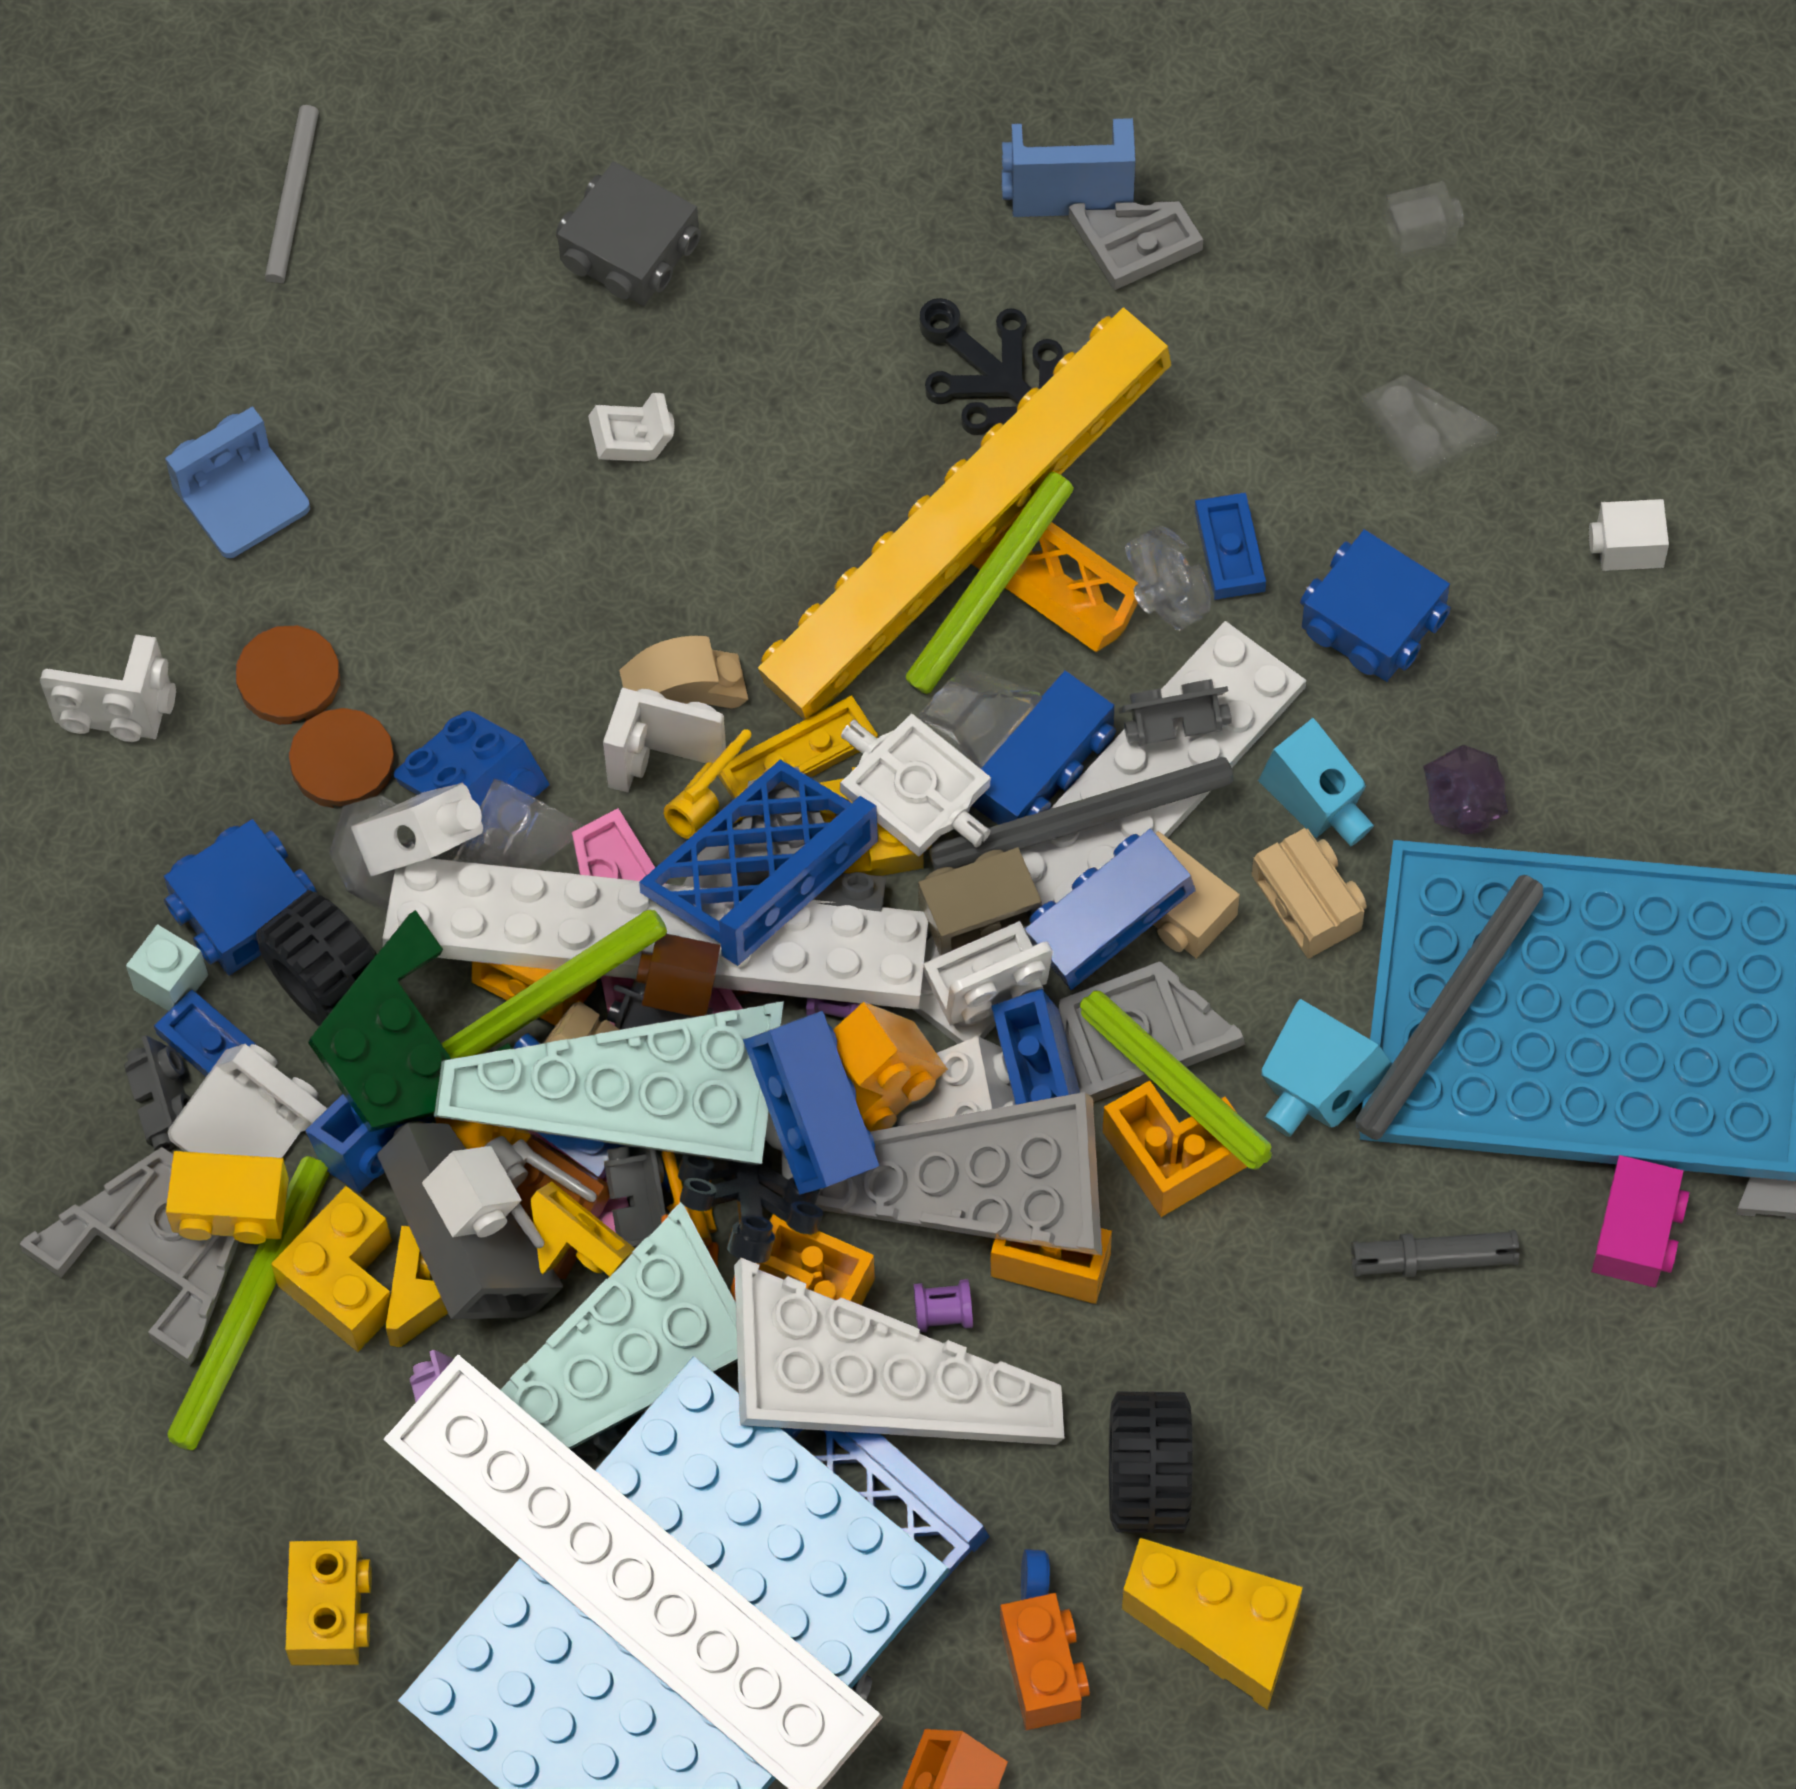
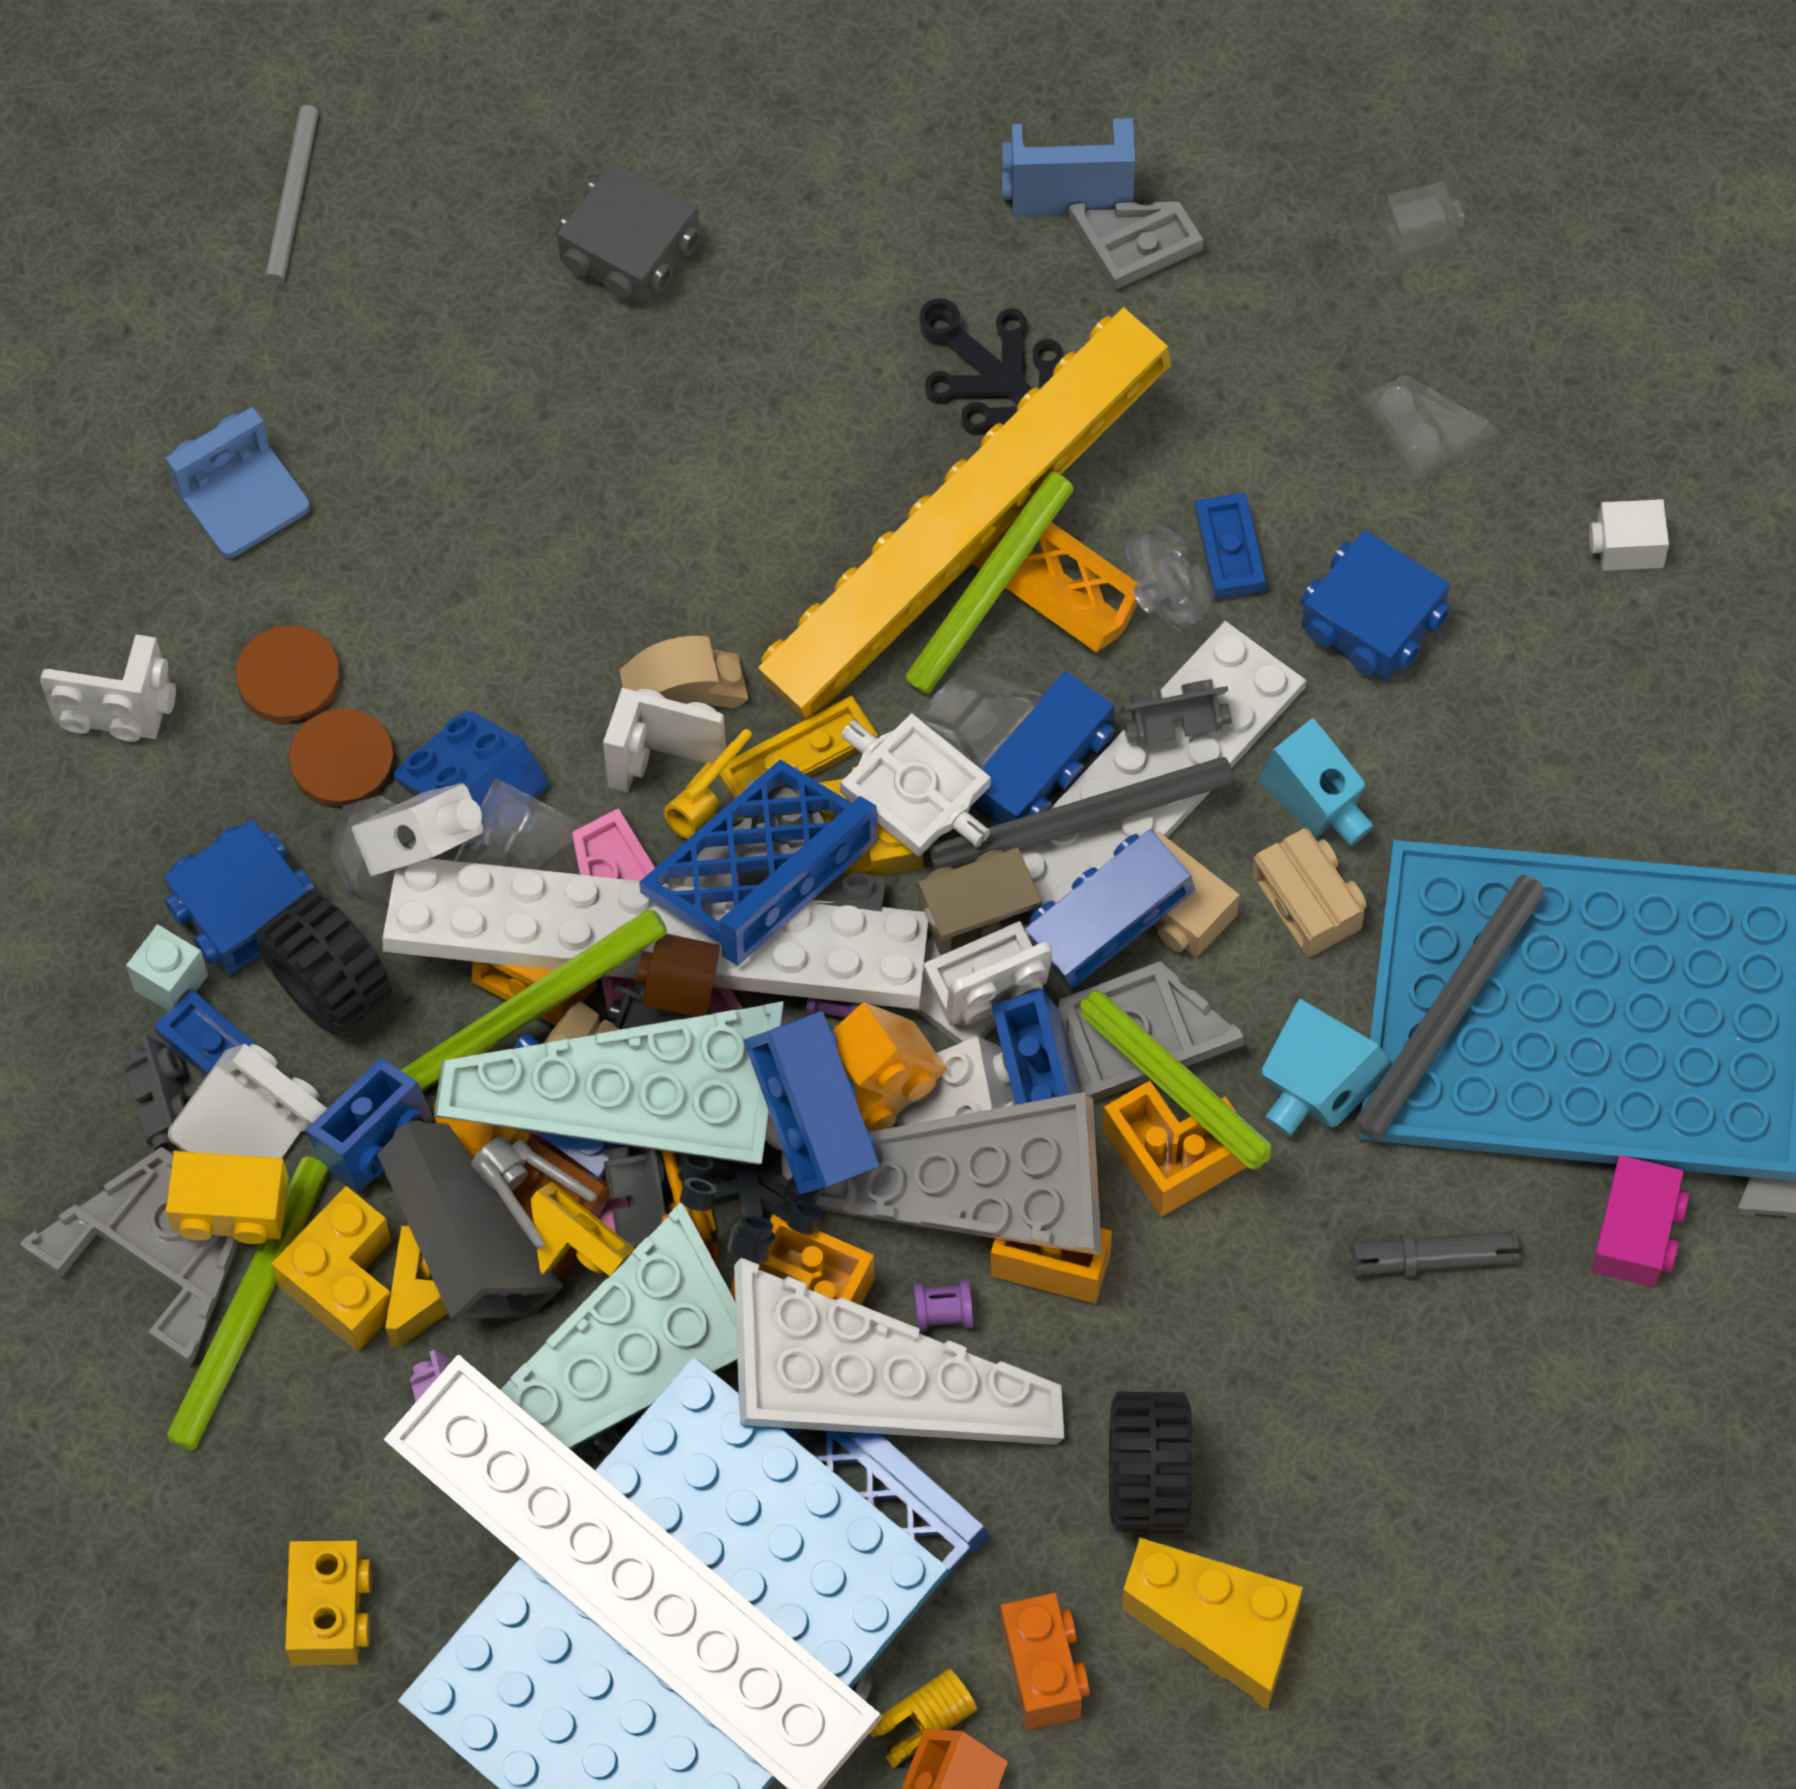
dark green wing [308,910,512,1132] -> none
white brick [422,1146,522,1237] -> none
white bracket [588,393,674,461] -> none
blue tile [1021,1549,1050,1600] -> none
clear purple brick [1423,745,1509,834] -> none
none -> yellow hinge [870,1668,978,1768]

